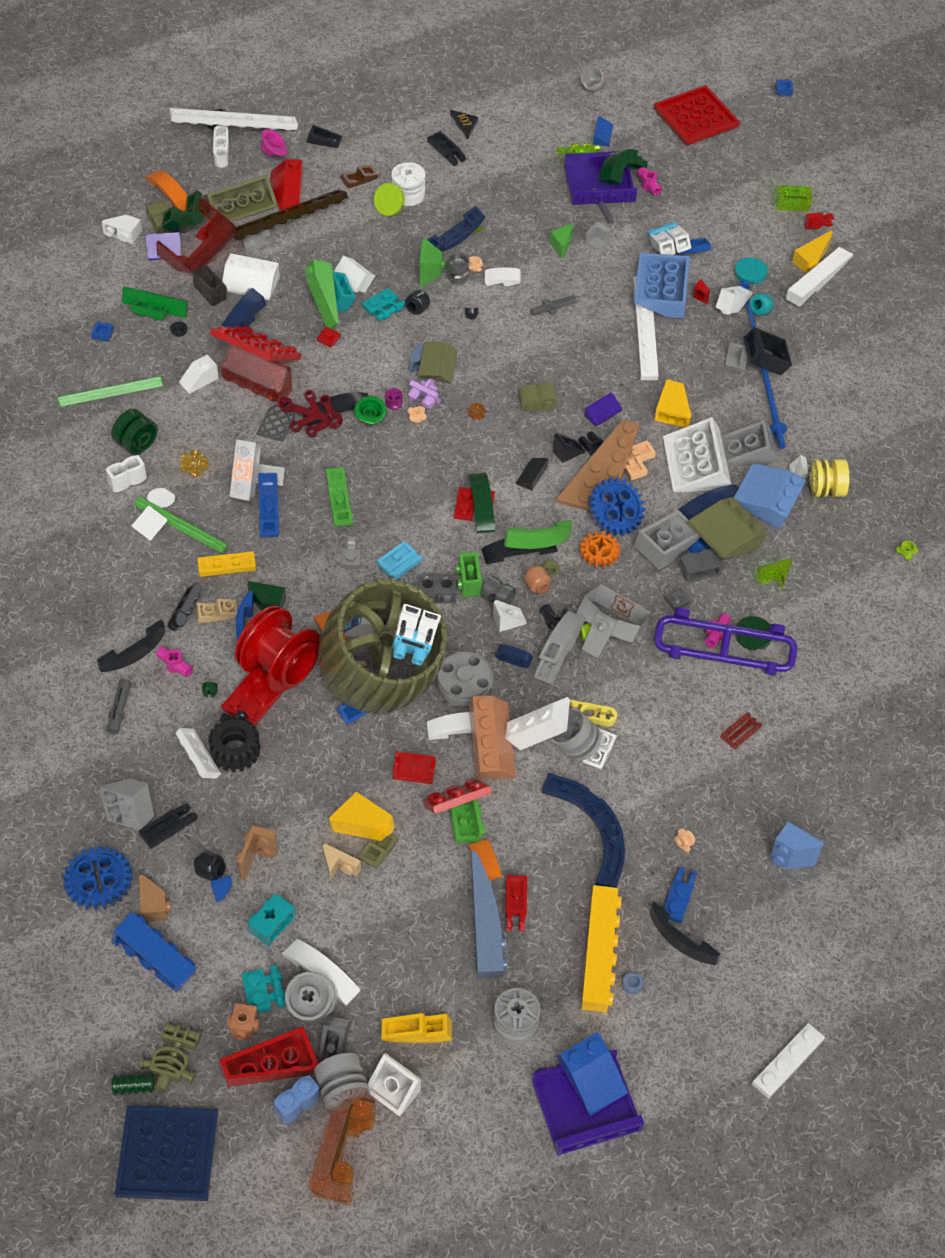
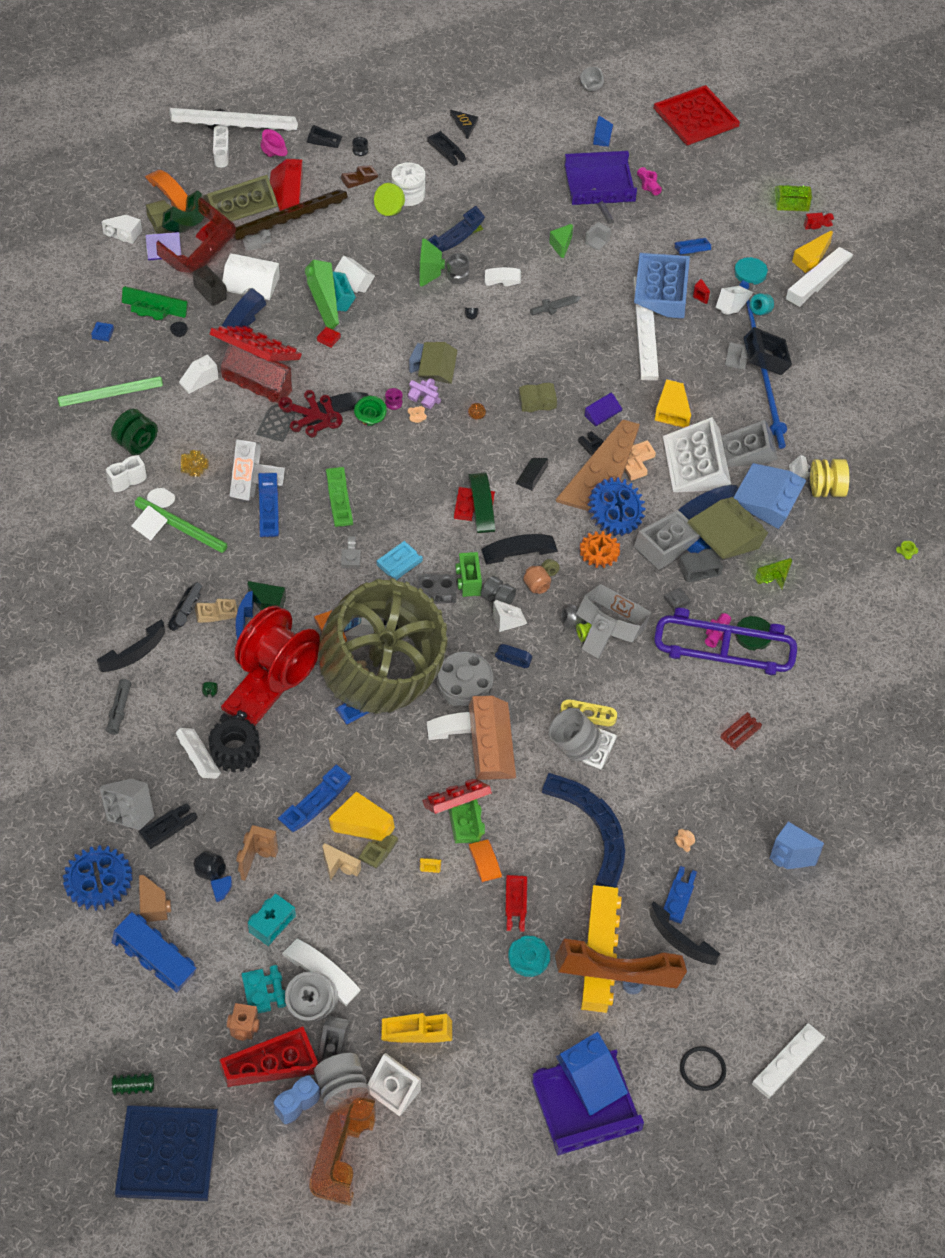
olive piece [139,1021,202,1093] -> none
dark pink axle [156,646,193,677] -> none
yellow plate [197,551,256,577] -> none
teal plate [362,288,406,321] -> none
hips [391,604,441,666] -> none
red hinge [393,751,436,785] -> none
black head [405,290,430,315] -> none
light nougat plate [469,256,483,271] -> none
sand blue slope [471,850,507,978] -> none
light grey wheel [493,988,540,1045] -> none
bright green slope [504,520,573,549] -> none
white slope [505,697,570,750] -> none
light grey slope [533,611,585,686] -> none
black pin [540,604,561,630] -> none
black slope [553,433,585,463] -> none
clear neon green wing [557,143,600,154] -> none
dark green arch [599,149,648,185] -> none
white hips [648,222,691,255] -> none
blue plate [776,80,793,95] -> none
none -> blue slope [278,764,351,833]
none -> black wheel [352,137,368,156]
none -> yellow slope [420,857,442,873]
none -> teal tile [508,936,550,977]
none -> dark orange arch [555,938,687,989]
none -> black tyre [680,1046,726,1091]

